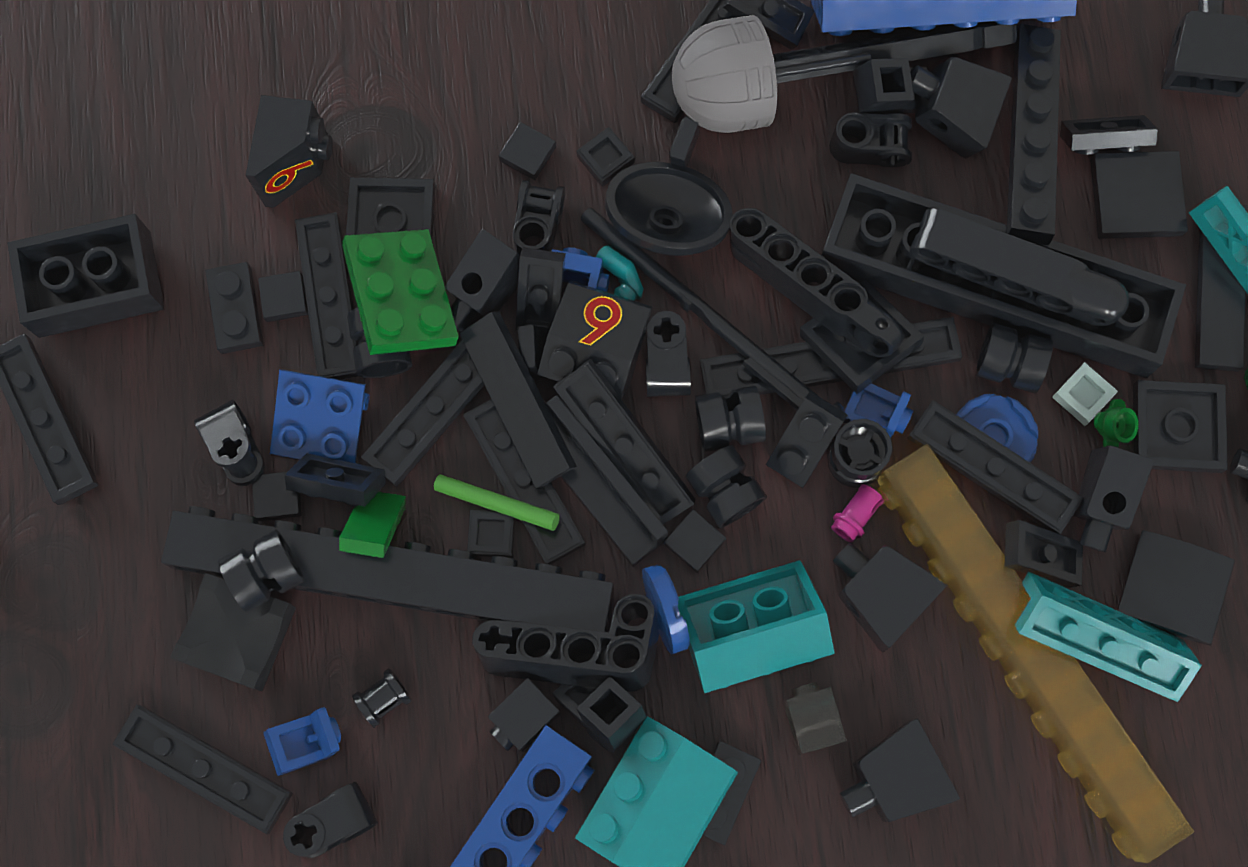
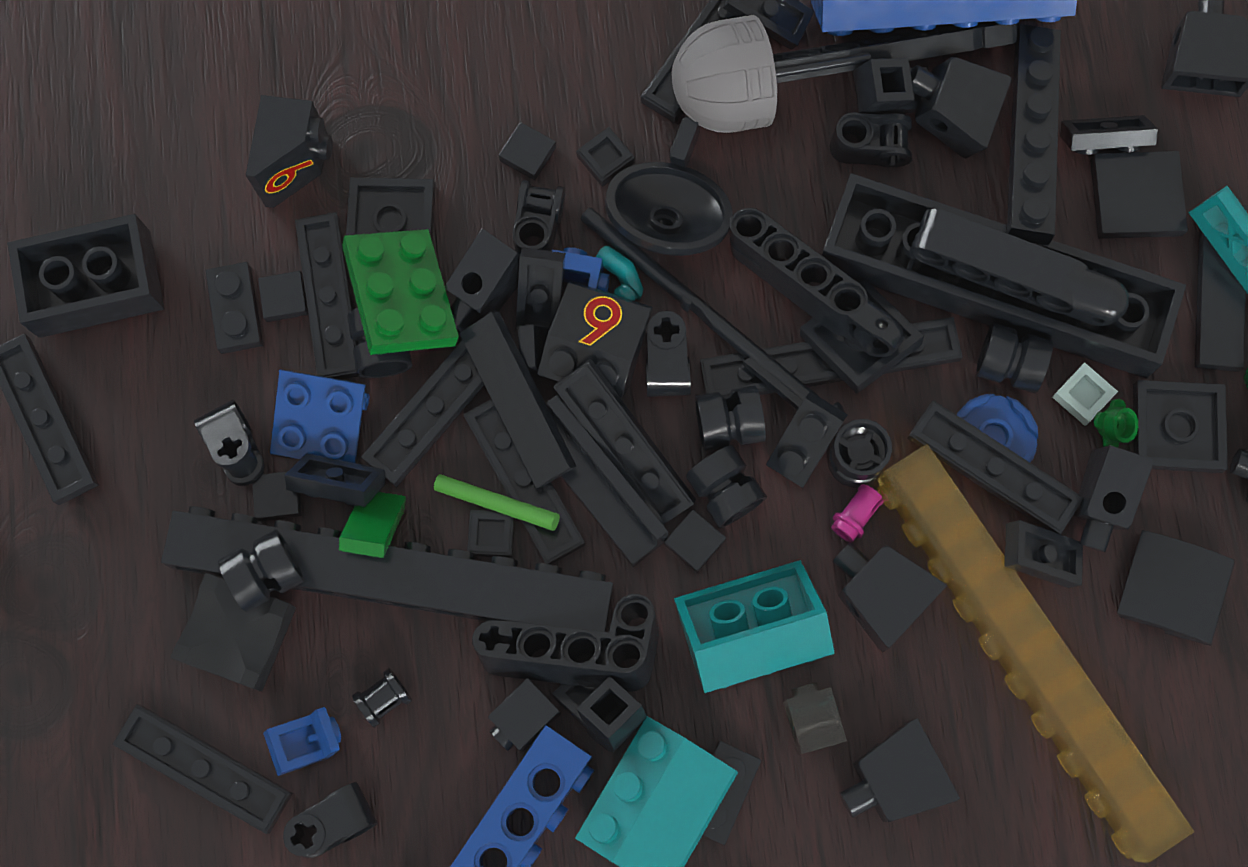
blue tile [642,565,690,655] -> none
blue bracket [844,383,914,438] -> none
teal fence [1015,571,1202,702] -> none

